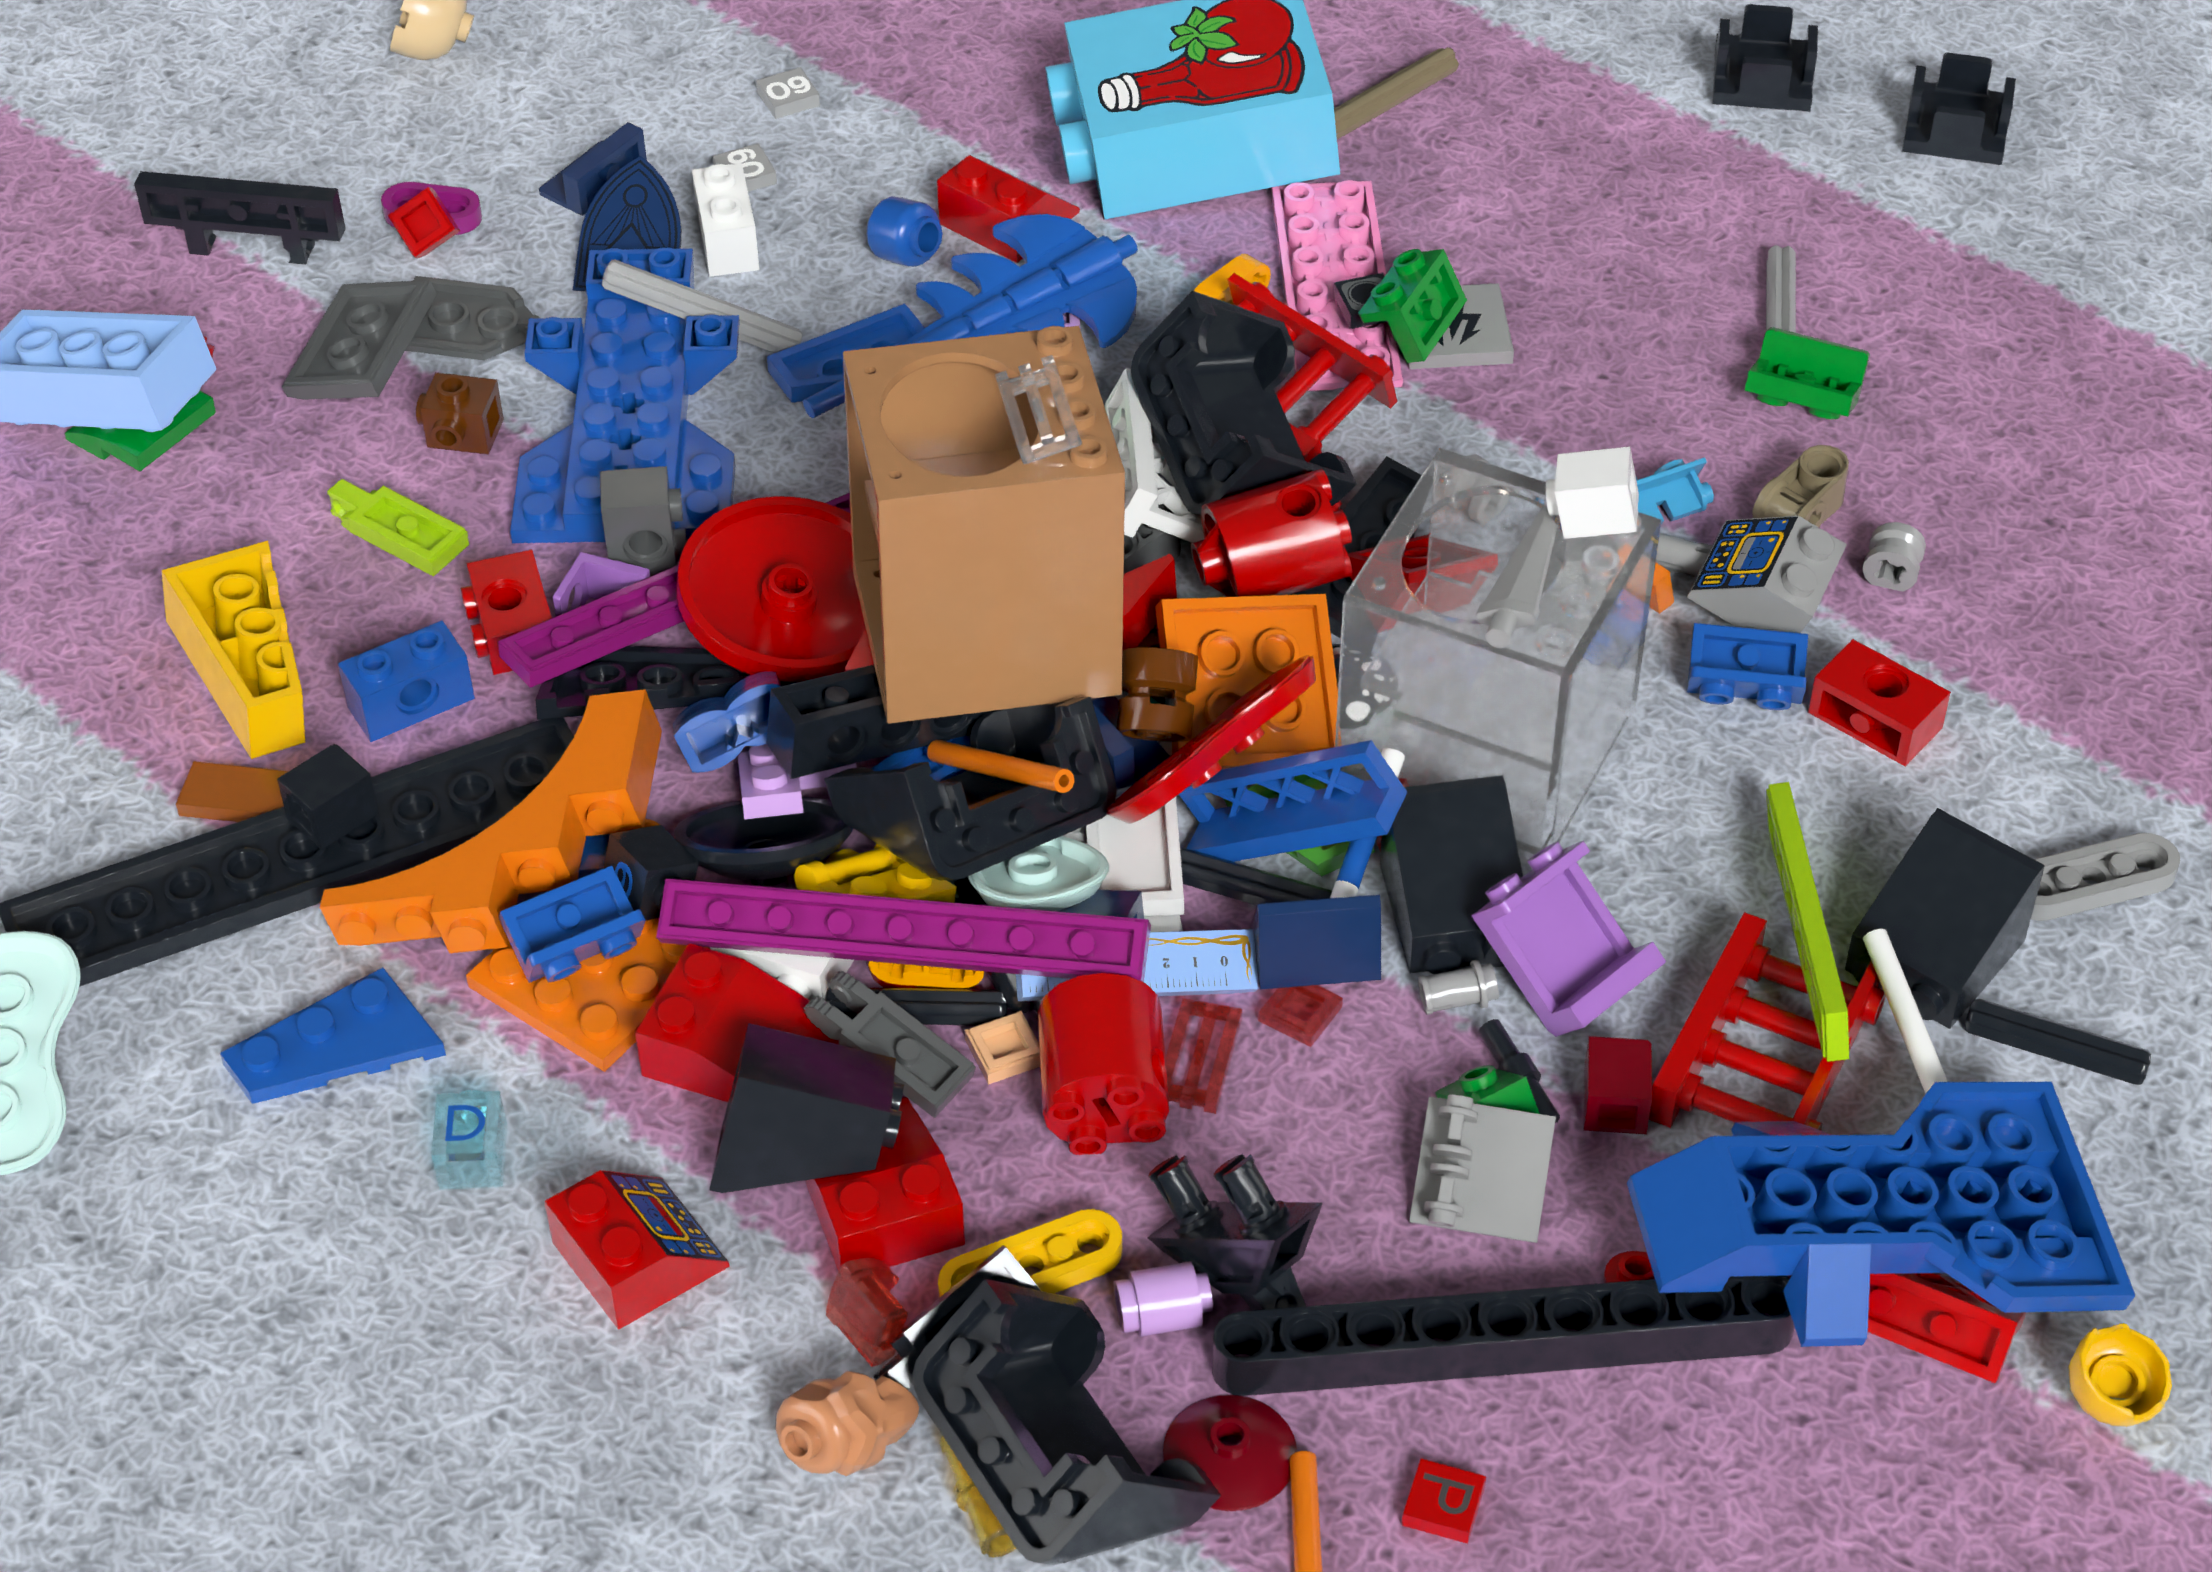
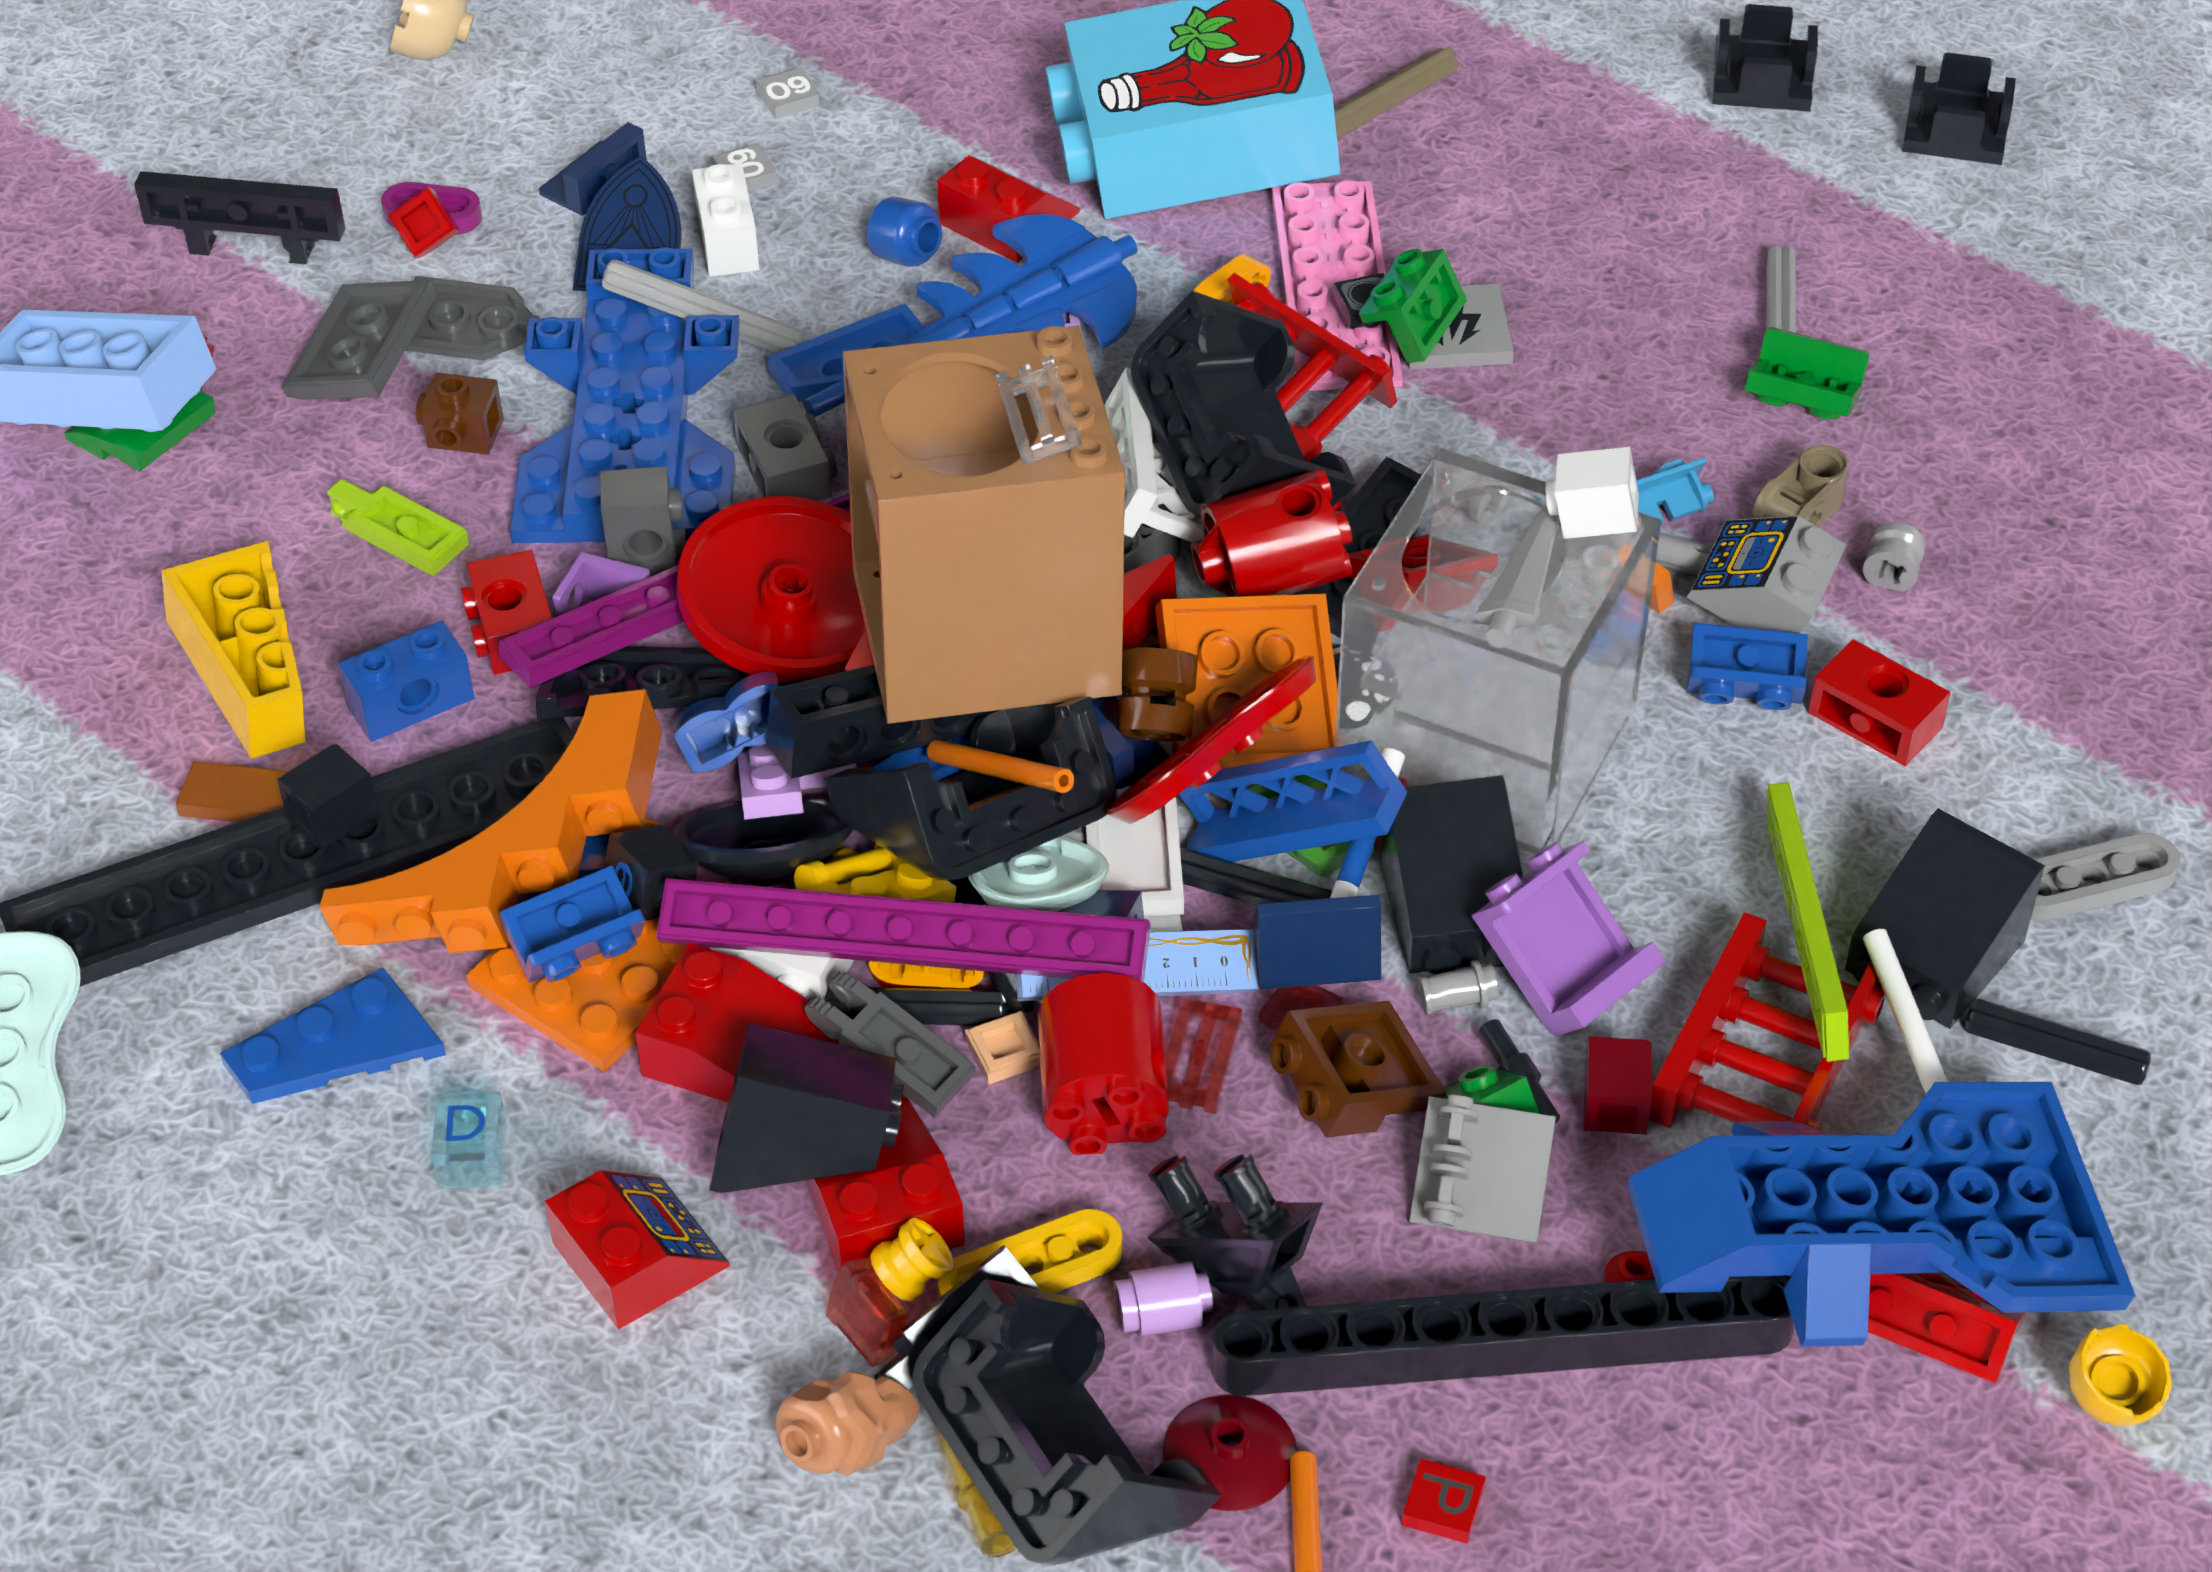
none -> dark grey brick [733,394,837,501]
none -> yellow wheel [870,1218,954,1302]
none -> reddish brown plate [1270,1001,1446,1138]

